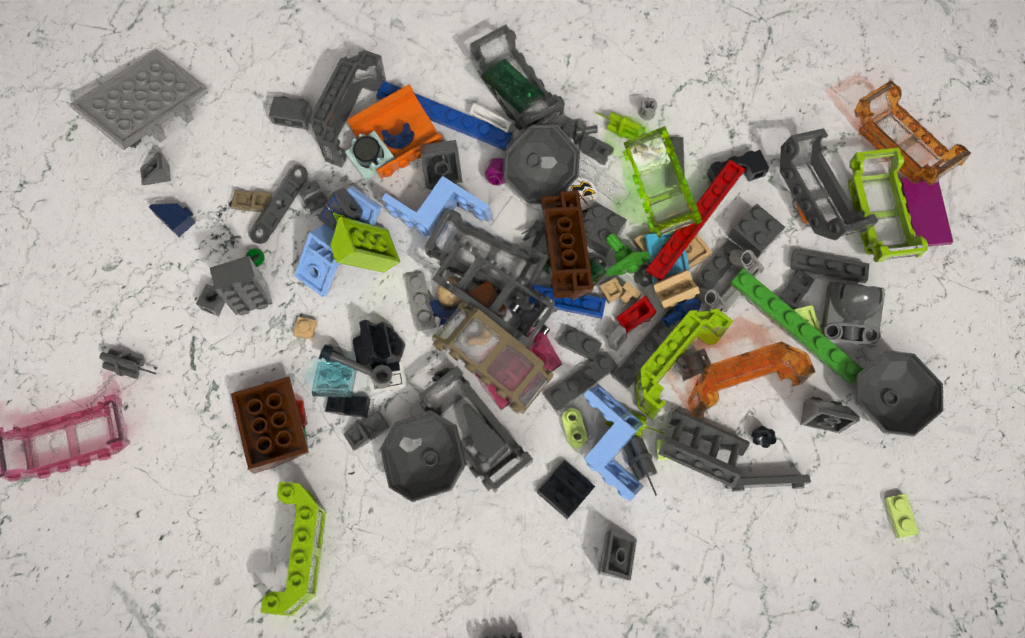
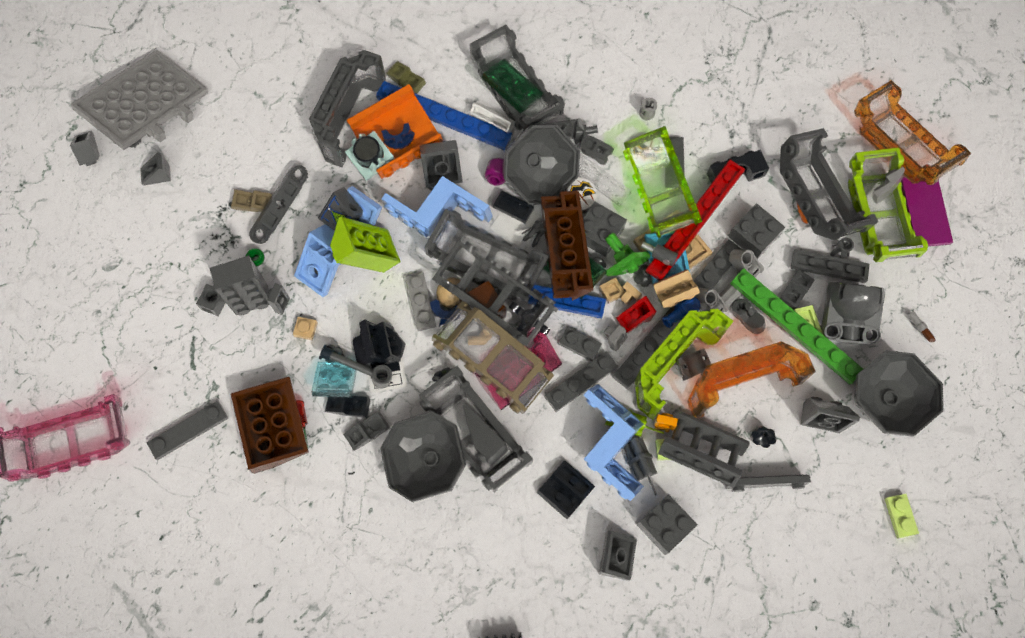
dark grey piece [99,349,157,379] -> none
dark blue slope [149,204,196,237] -> none
lime windscreen [260,482,326,616] -> none
dark grey brick [269,96,312,130] -> none
dark grey piece [298,180,328,215] -> none
yellowish green plate [562,408,587,448] -> none
lime piece [595,112,646,143] -> none
none -> dark grey slope [70,131,100,166]
none -> dark grey plate [146,401,228,460]
none -> dark grey plate [267,283,290,315]
none -> olive slope [386,61,426,94]
none -> black plate [493,191,534,224]
none -> dark grey brick [637,494,698,555]
none -> dark grey piece [641,242,678,266]
none -> light orange plate [654,413,678,433]
none -> dark grey piece [732,299,766,334]
none -> dark grey piece [830,237,854,258]
none -> light grey slope [872,167,905,204]
none -> light grey piece [907,311,936,342]

